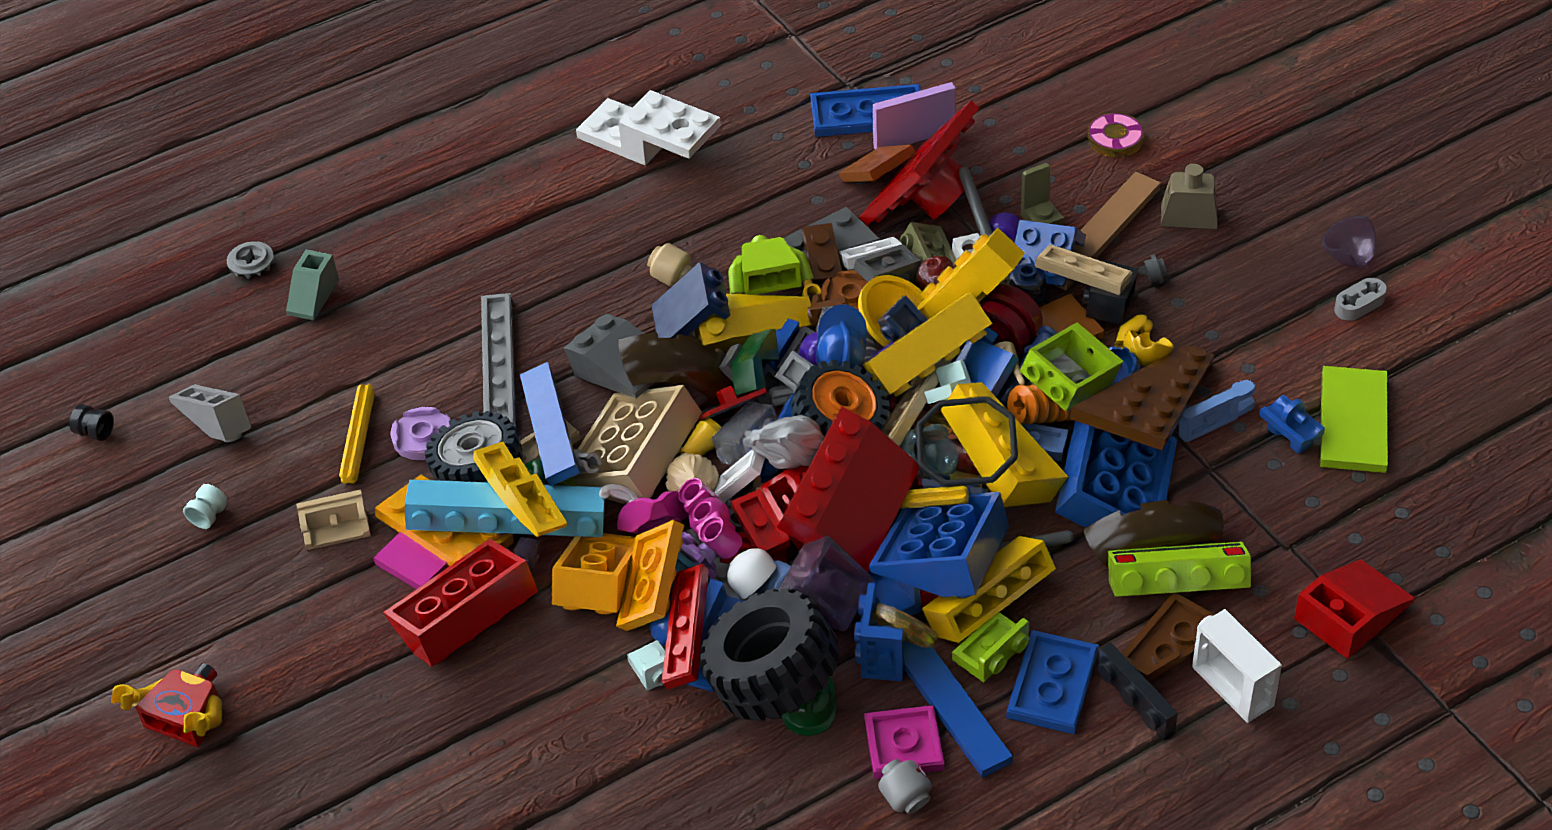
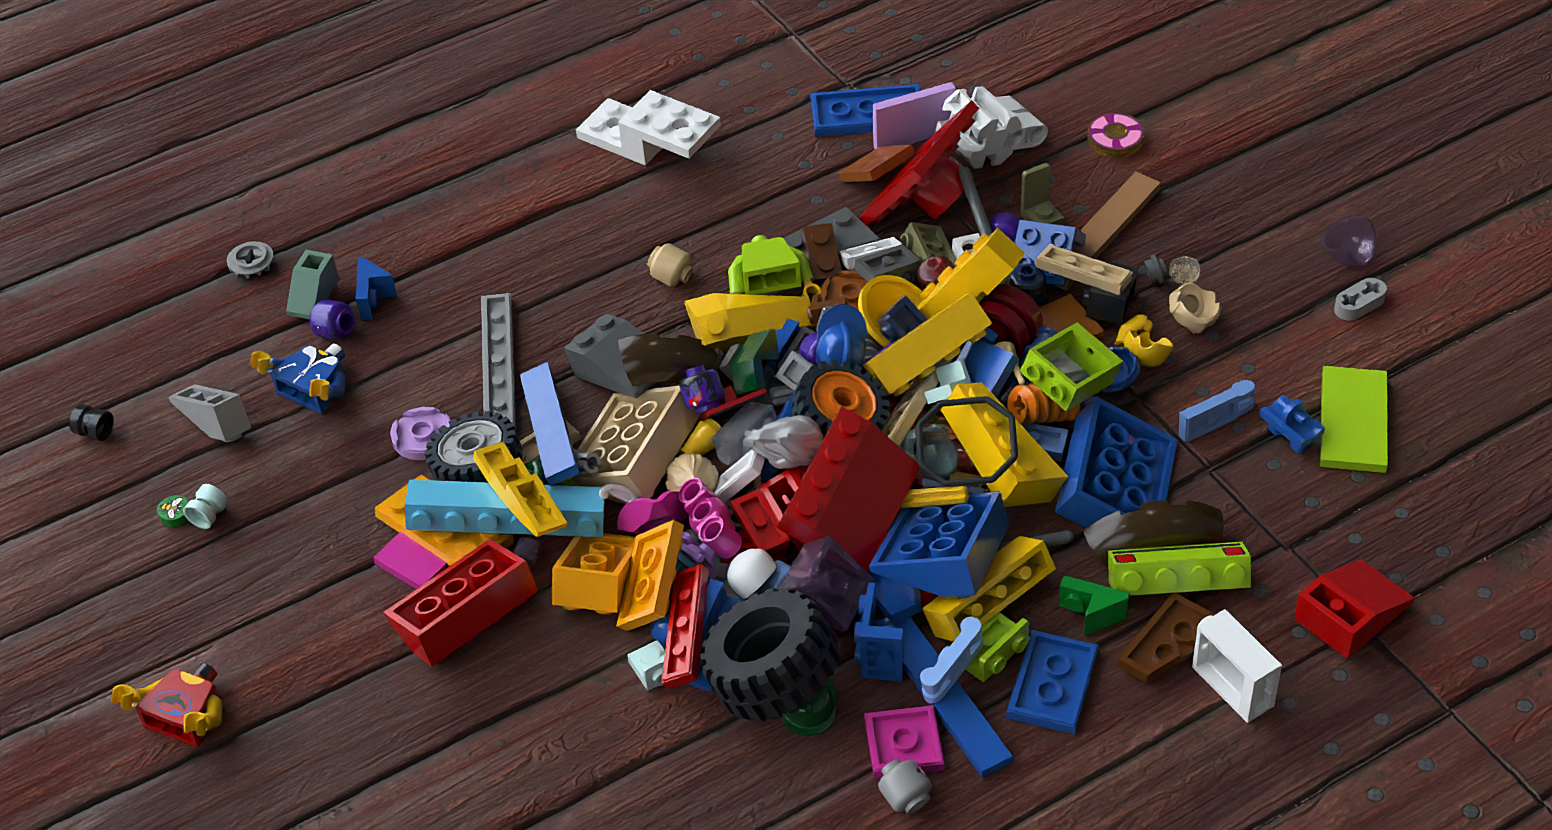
tan hinge [297,490,371,550] -> none
yellow axle [339,384,375,484] -> none
panel [652,262,730,338] -> none
clear yellow tile [872,603,938,648] -> none
reddish brown wing [1069,345,1214,450] -> none
black plate [1098,642,1178,740] -> none
dark tan torso [1161,164,1217,229] -> none
none -> green tile [157,495,188,527]
none -> blue torso [250,344,346,415]
none -> dark purple head [310,300,355,340]
none -> blue slope [356,257,397,320]
none -> dark purple head [679,365,725,414]
none -> light blue plate [920,617,983,703]
none -> white connector [936,86,1048,168]
none -> green slope [1059,576,1130,635]
none -> clear tile [1169,256,1200,285]
none -> tan hair [1169,283,1222,334]

